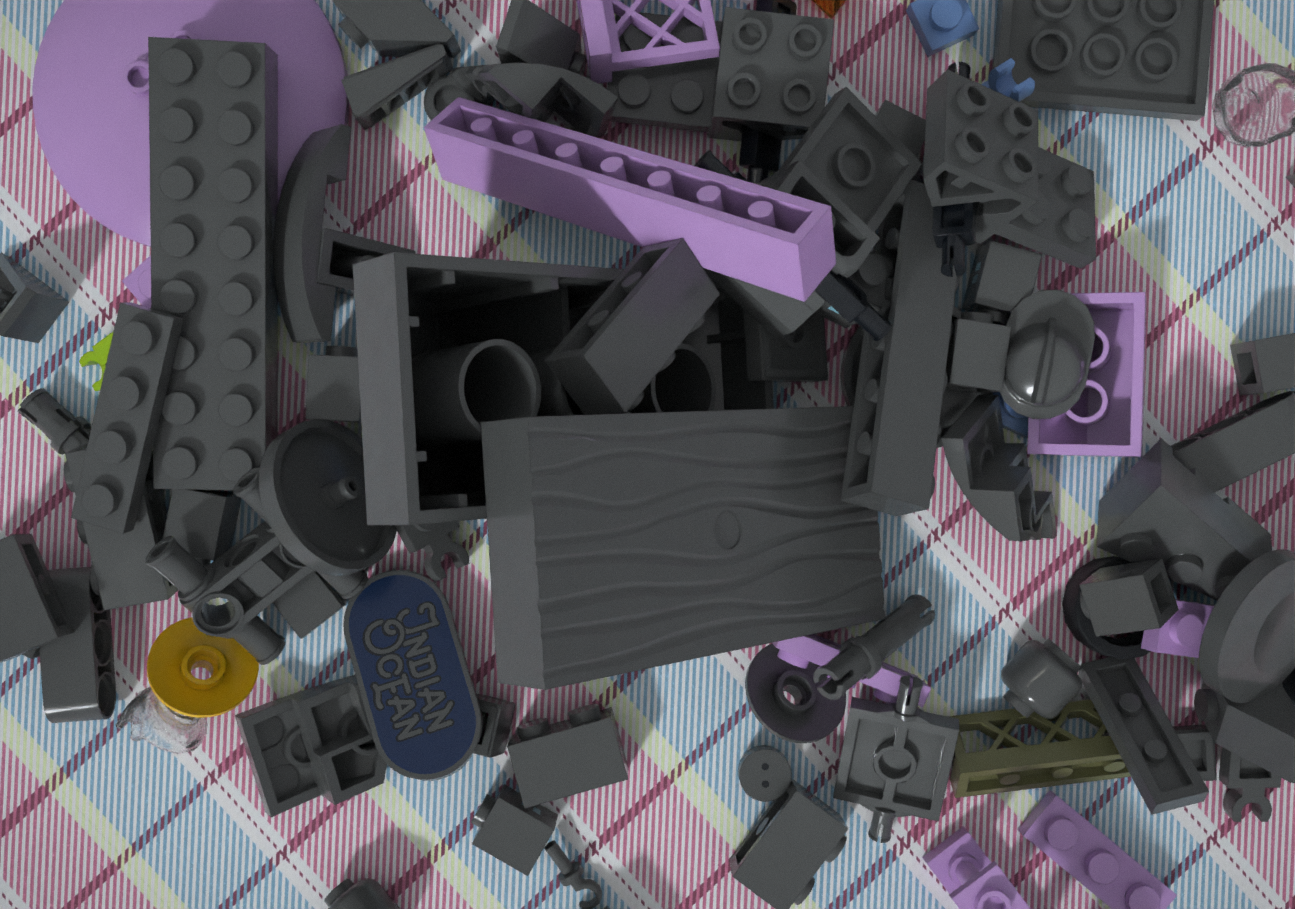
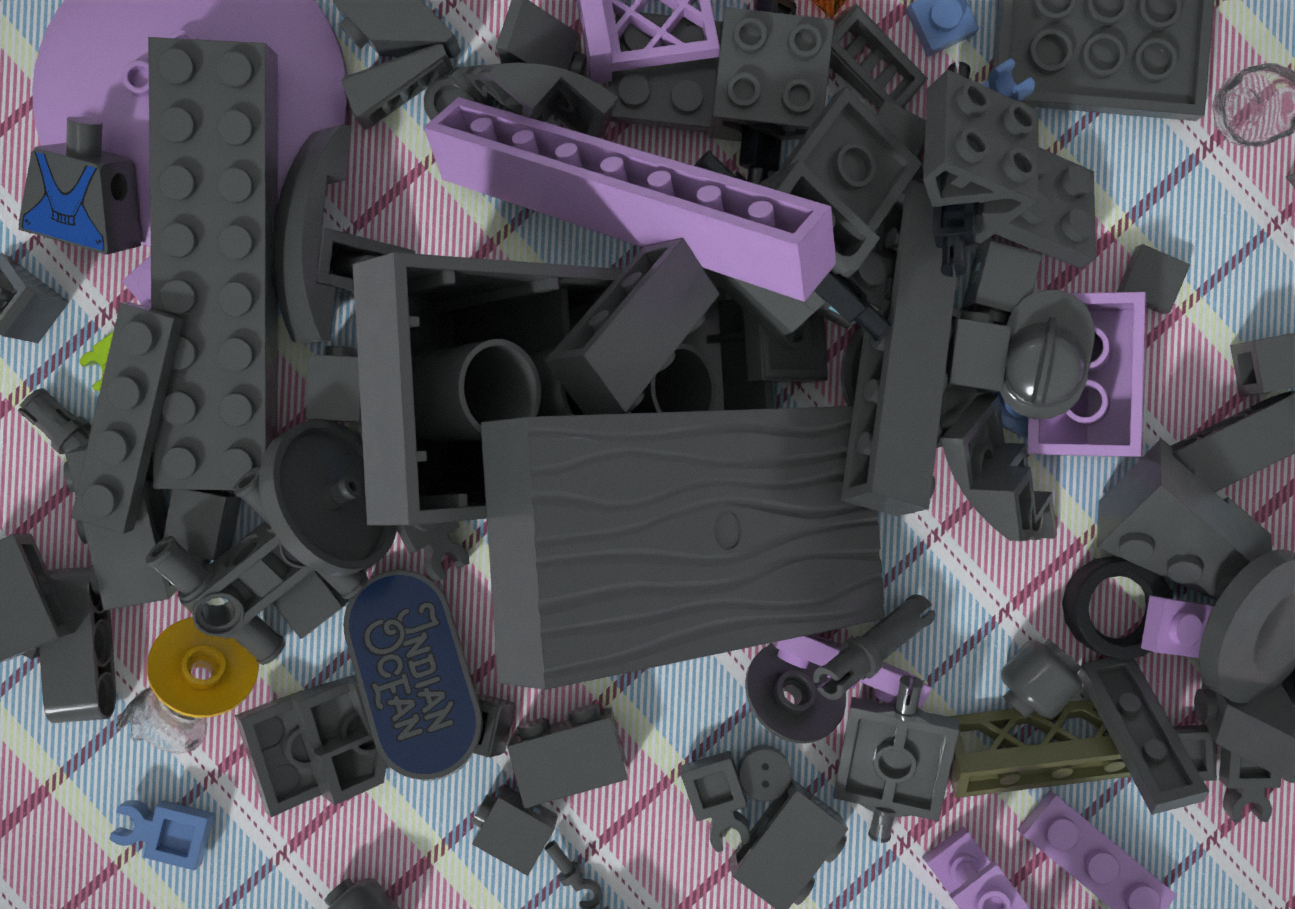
dark grey brick [1079,558,1179,636] -> none
none -> dark grey torso [18,117,141,255]
none -> medium blue plate [109,800,215,870]
none -> dark grey plate [680,751,750,852]
none -> dark grey slope [829,4,928,109]
none -> dark grey tile [1117,244,1191,314]

